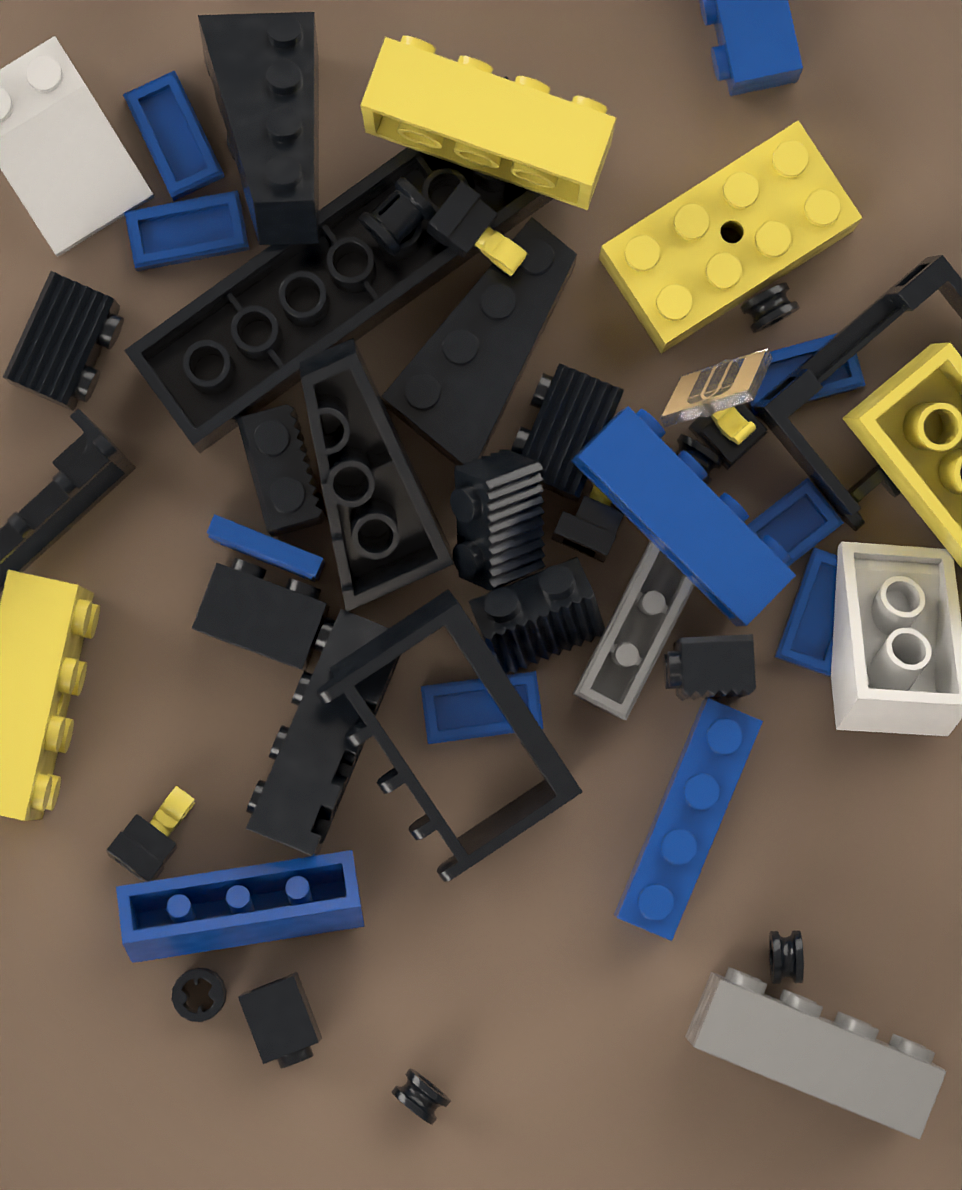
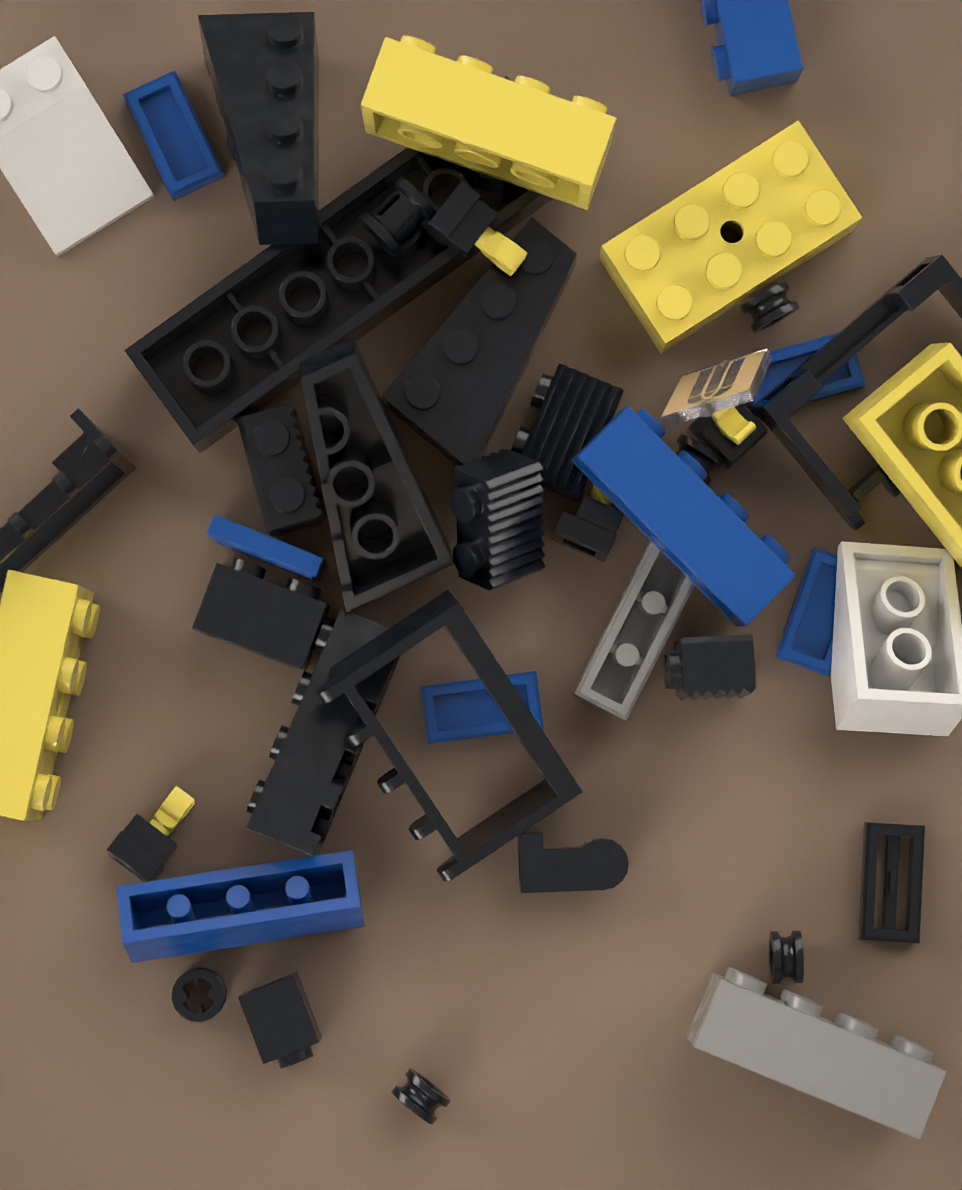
black brick [3,271,124,411] -> none
blue tile [124,190,250,272] -> none
black brick [468,557,605,675] -> none
blue brick [614,698,763,941] -> none
blue tile [747,478,844,567] -> none
none -> black leg [518,832,629,893]
none -> black tile [858,822,925,943]

